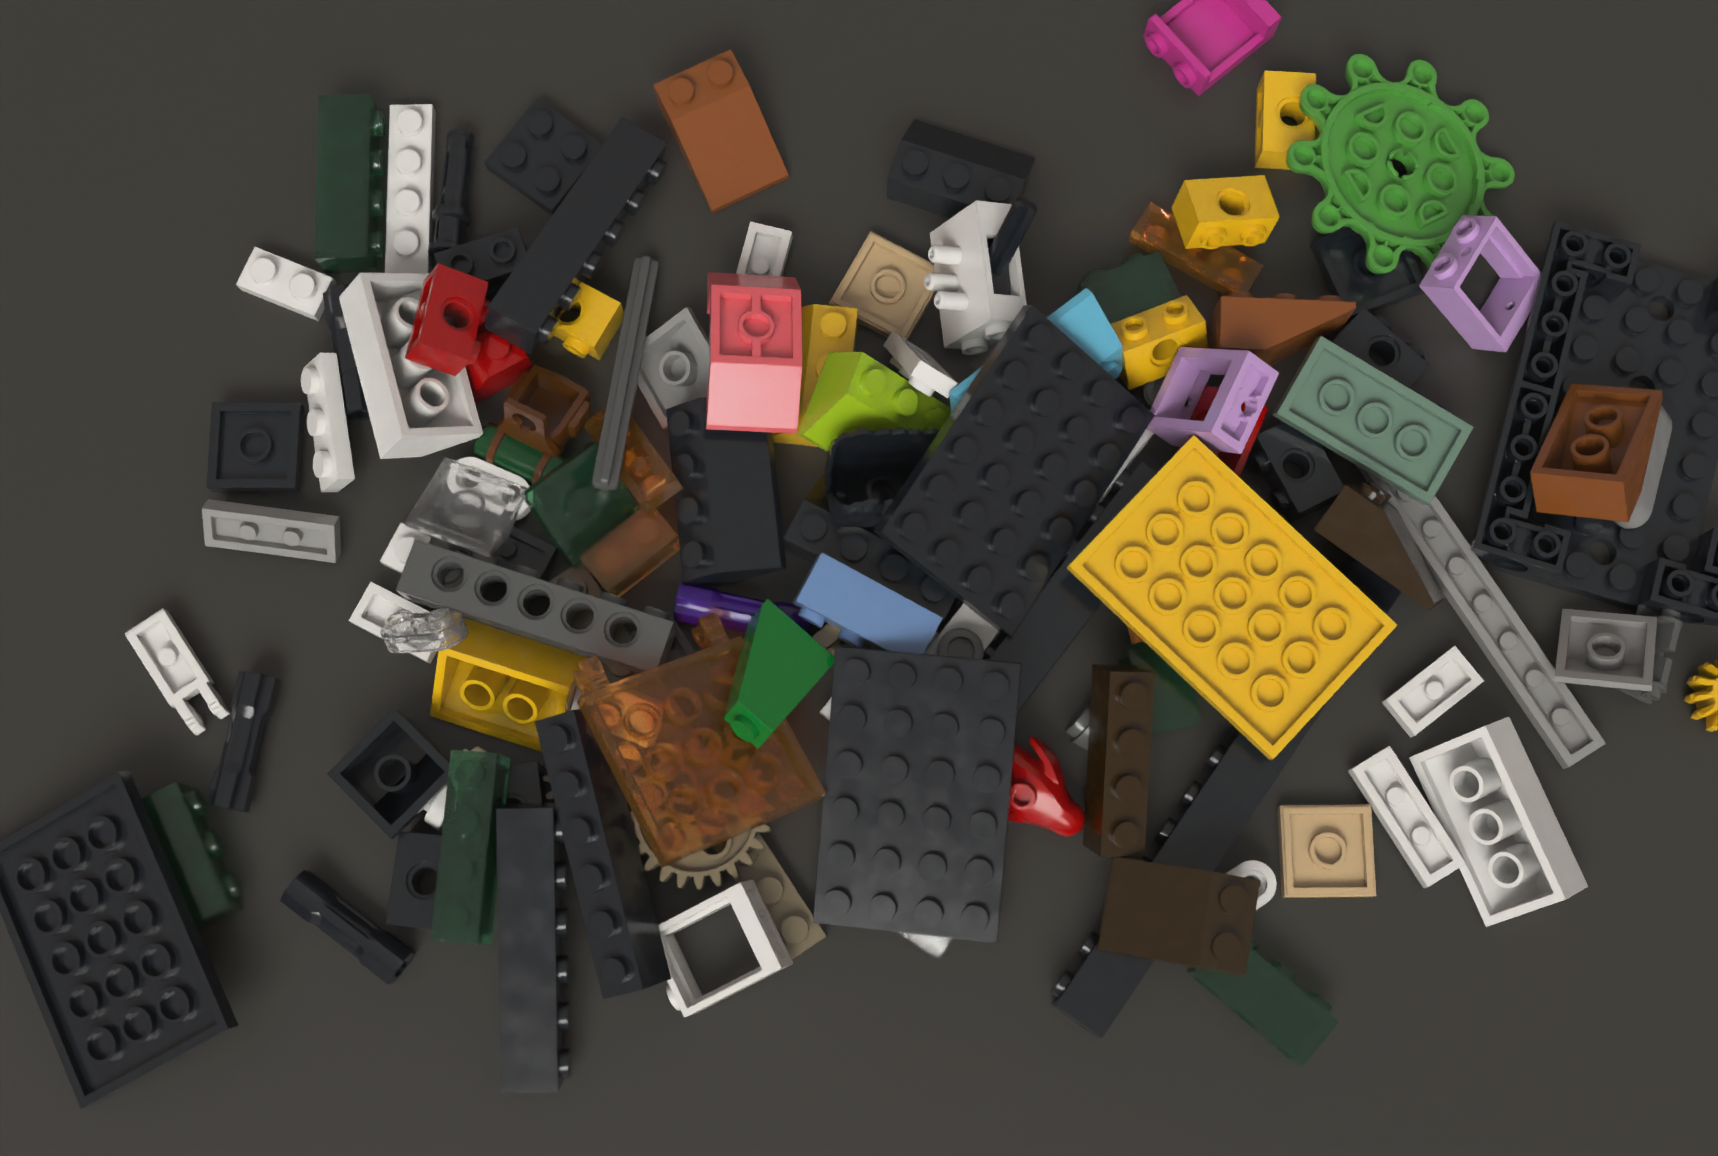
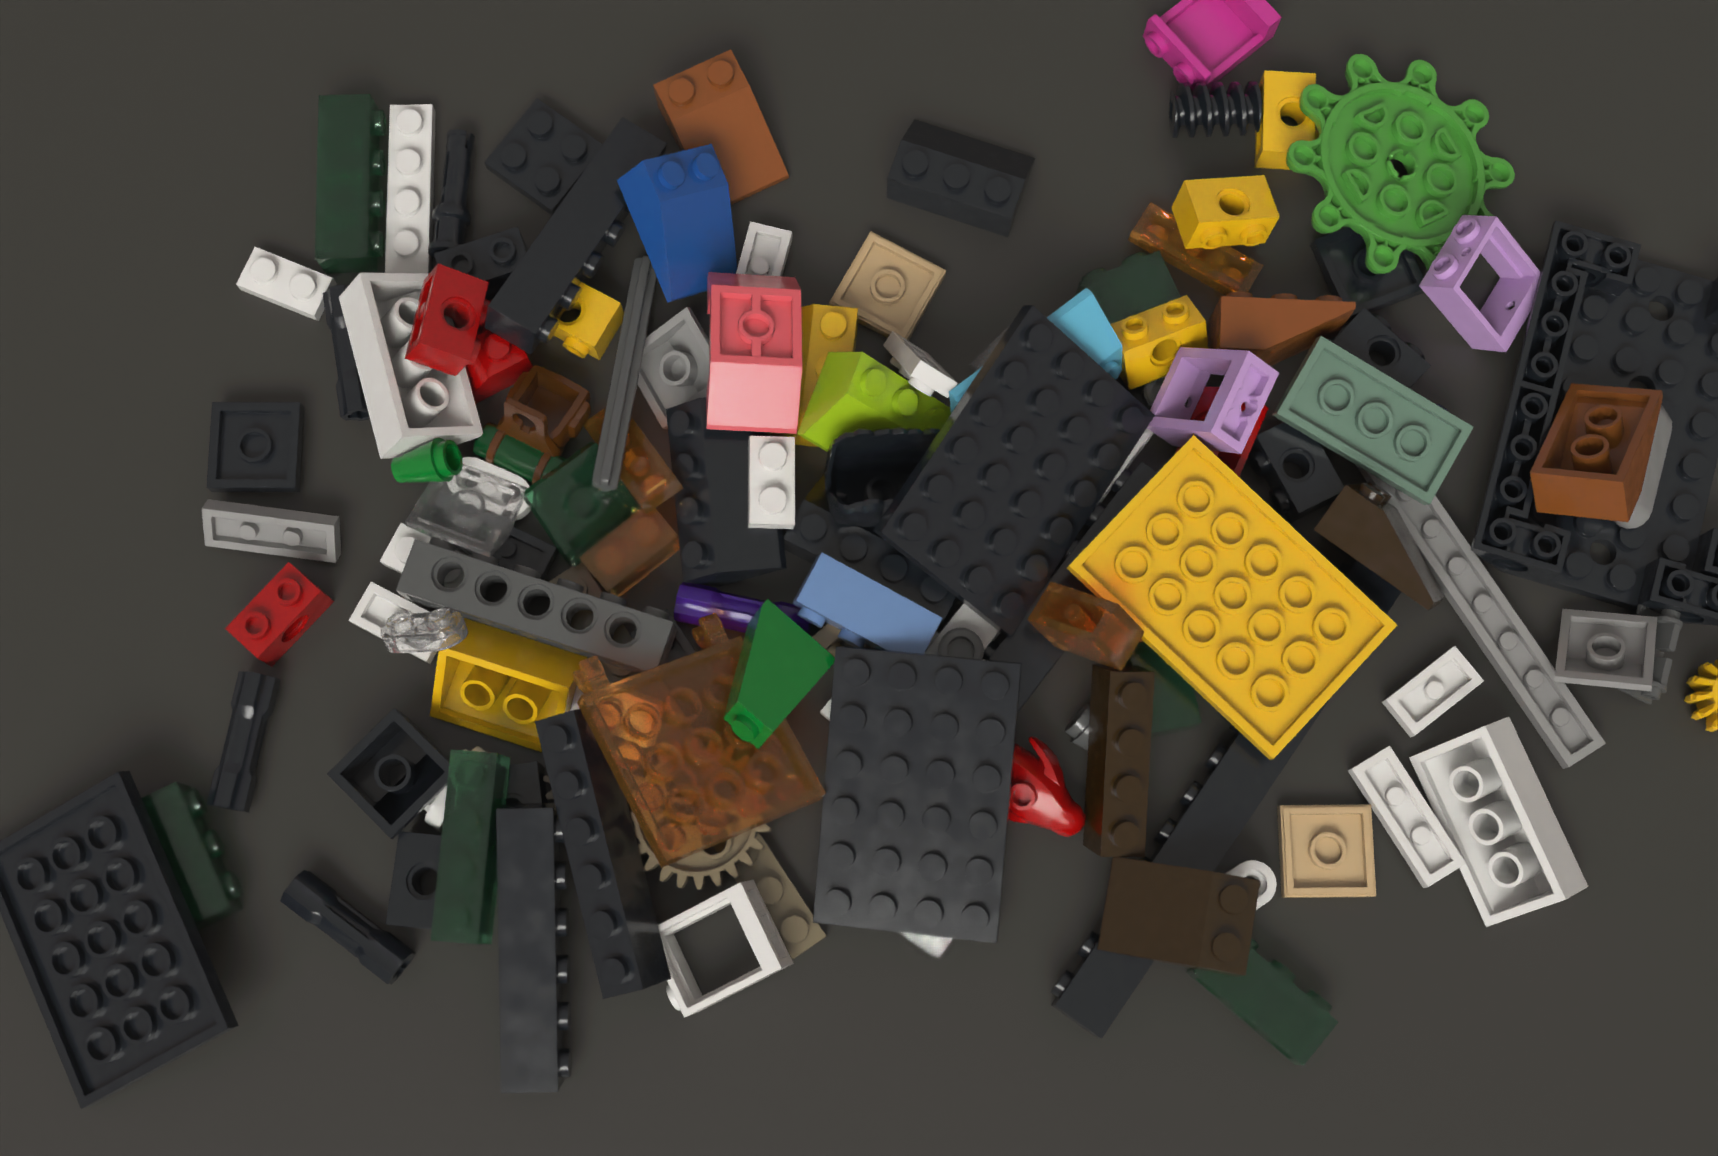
white hinge [125,608,230,735] -> none
white plate [301,353,355,492] -> none
white piece [924,197,1038,355] -> none
none -> red brick [225,562,334,667]
none -> green cone [391,438,463,483]
none -> blue slope [617,144,737,303]
none -> white plate [748,436,795,529]
none -> clear orange brick [1027,581,1145,671]
none -> black piece [1169,81,1262,138]

